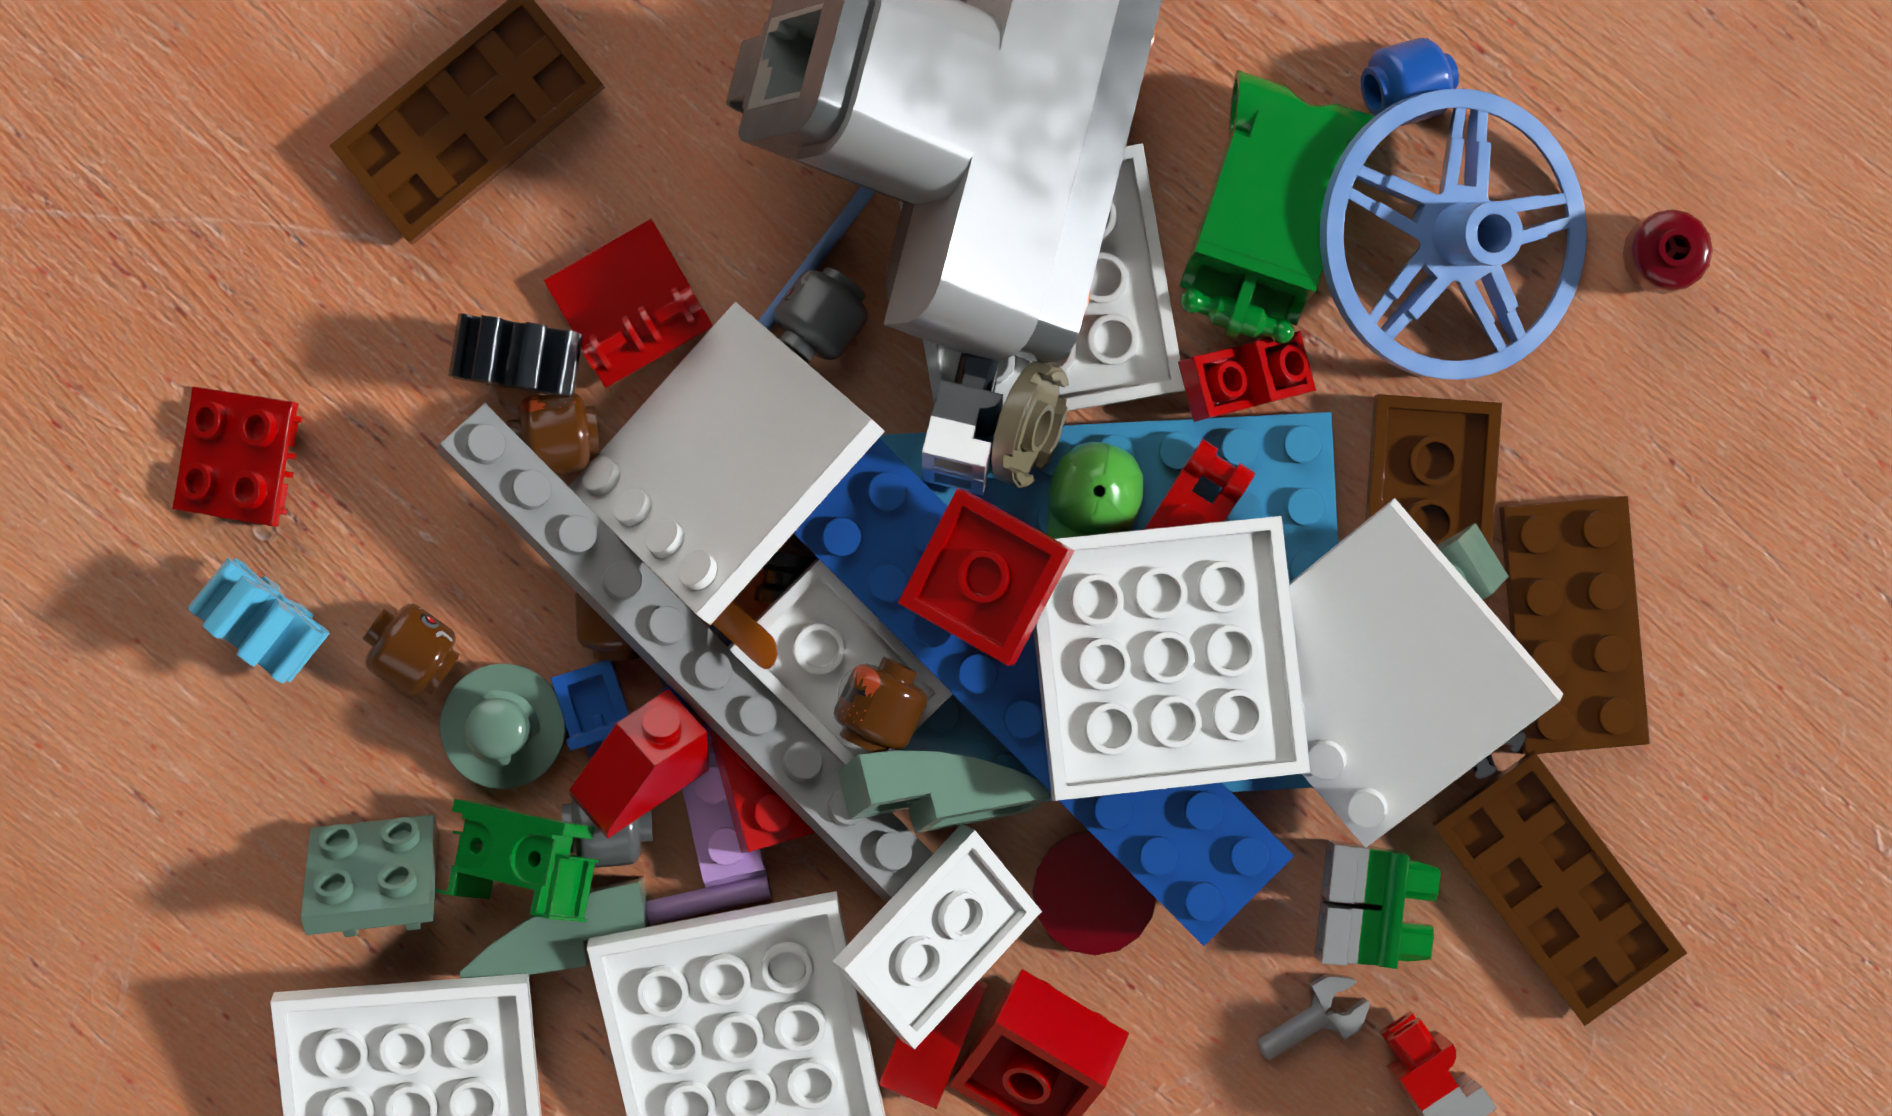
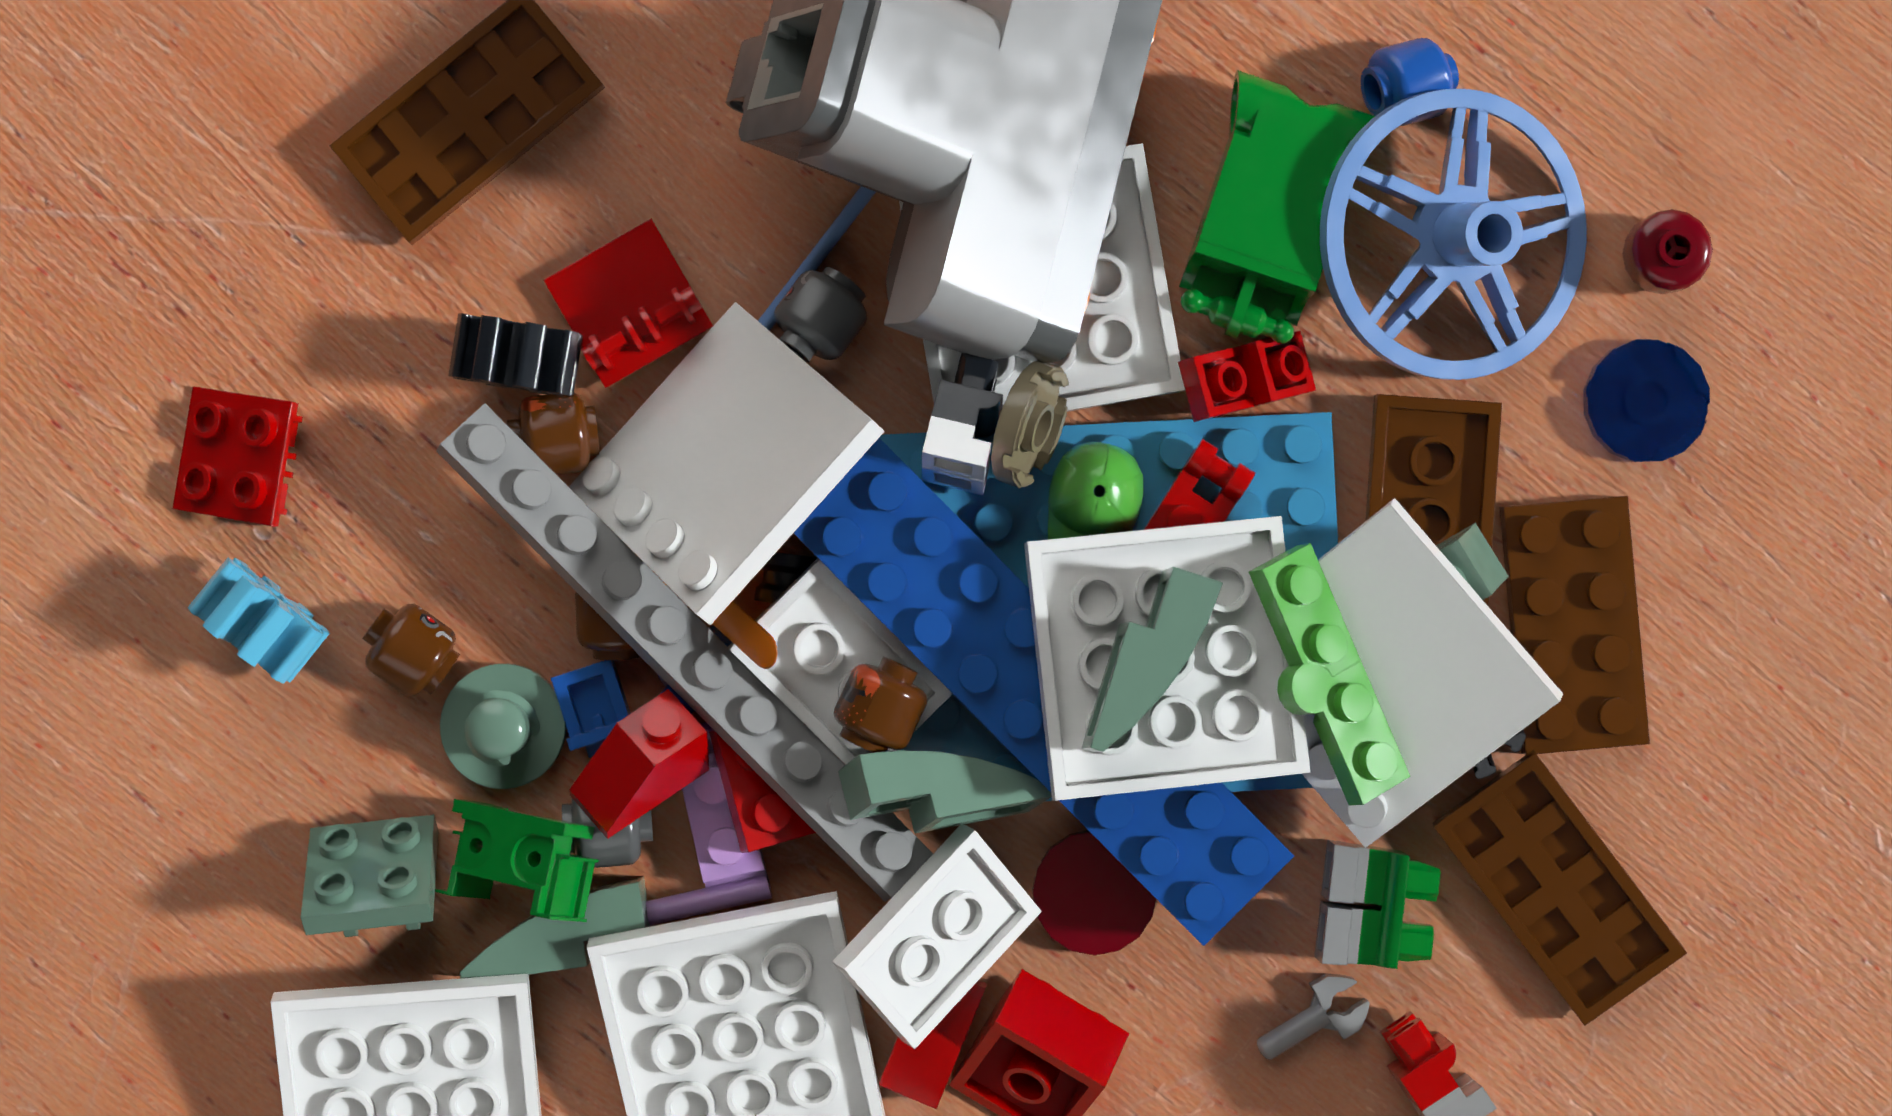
red plate [898,488,1075,666] -> none
none -> sand green slope [1081,567,1223,752]
none -> hinge [1248,543,1411,806]
none -> clear blue tile [1583,339,1710,462]

